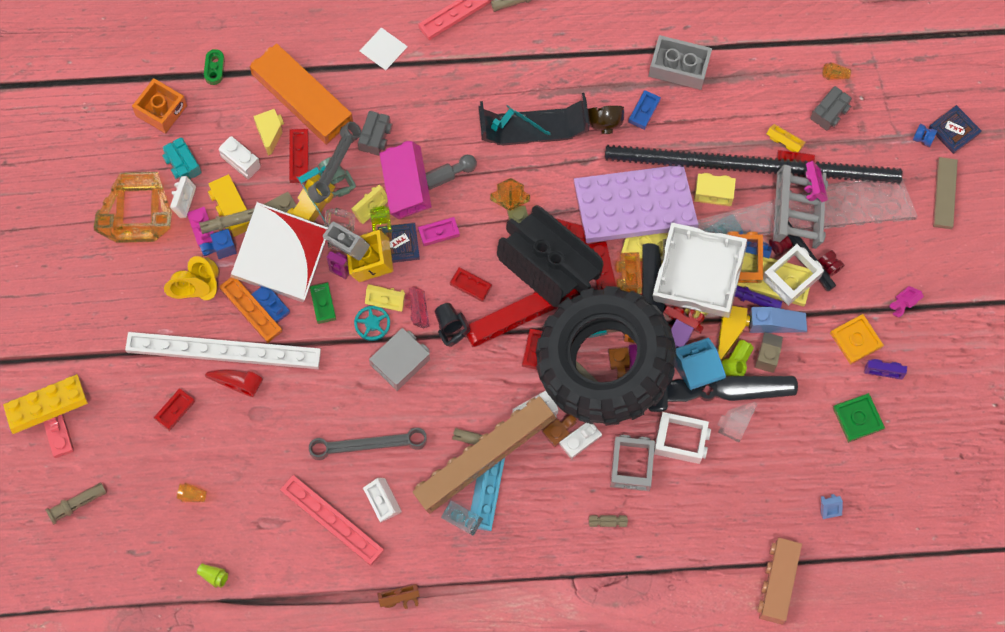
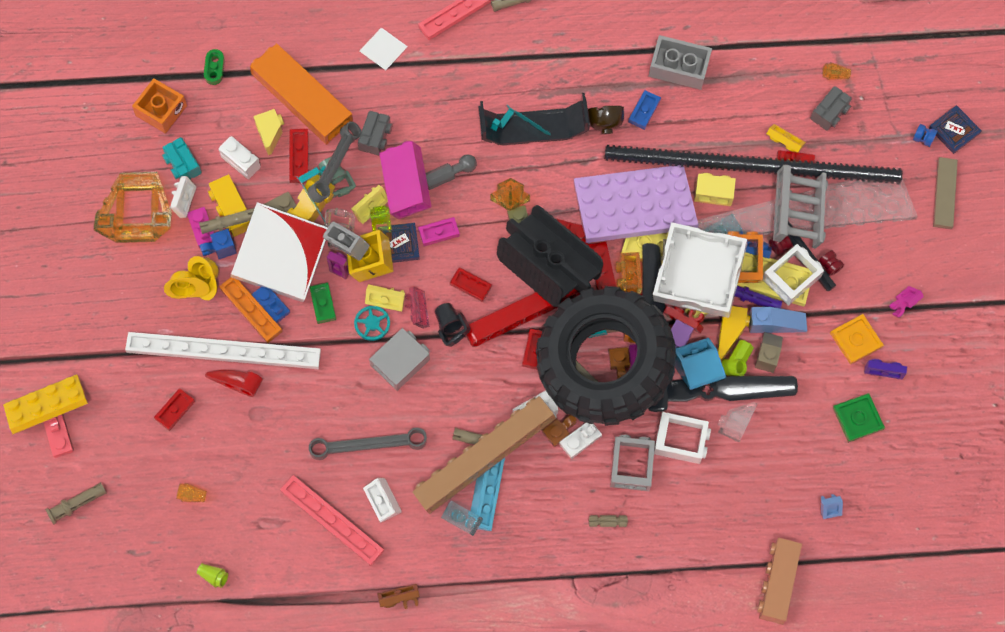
dark pink plate [804,161,828,202] -> none

